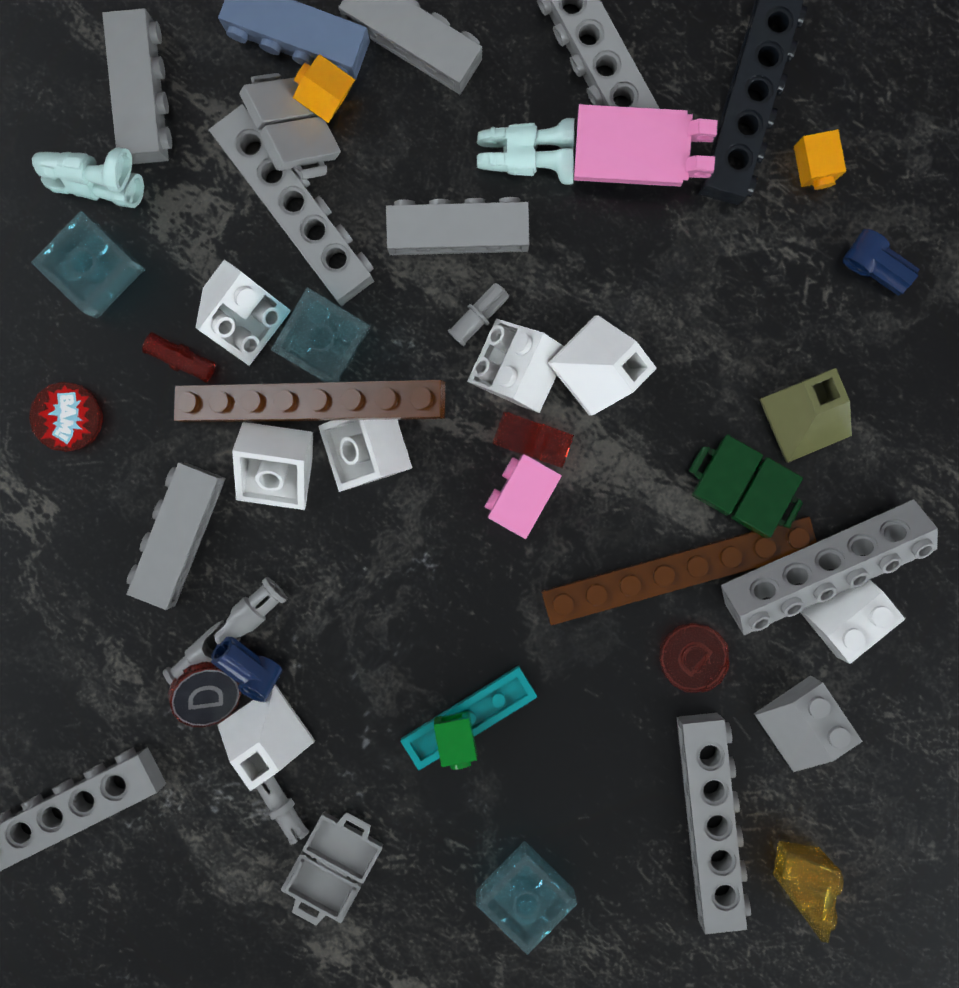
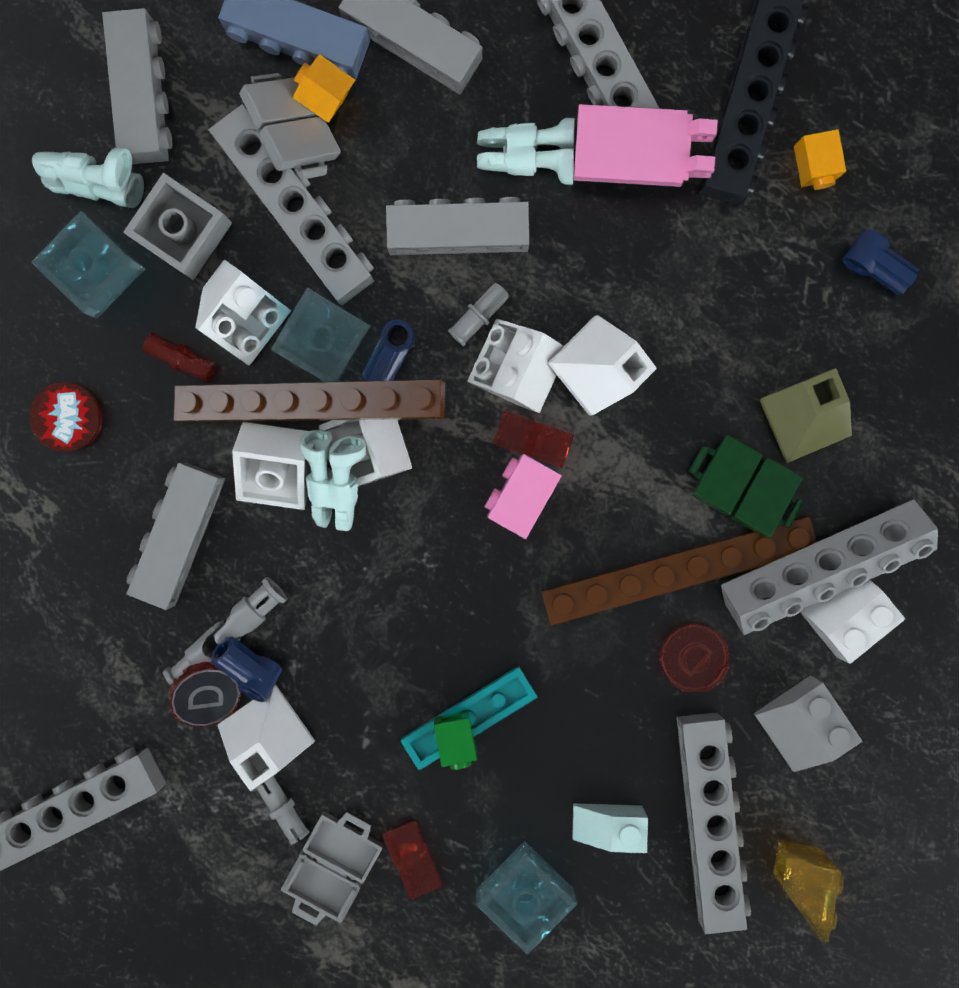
none -> light grey brick [123,173,232,281]
none -> light aqua piece [300,430,366,531]
none -> dark blue piece [361,319,416,381]
none -> clear red slope [382,821,443,900]
none -> light aqua slope [572,803,648,853]

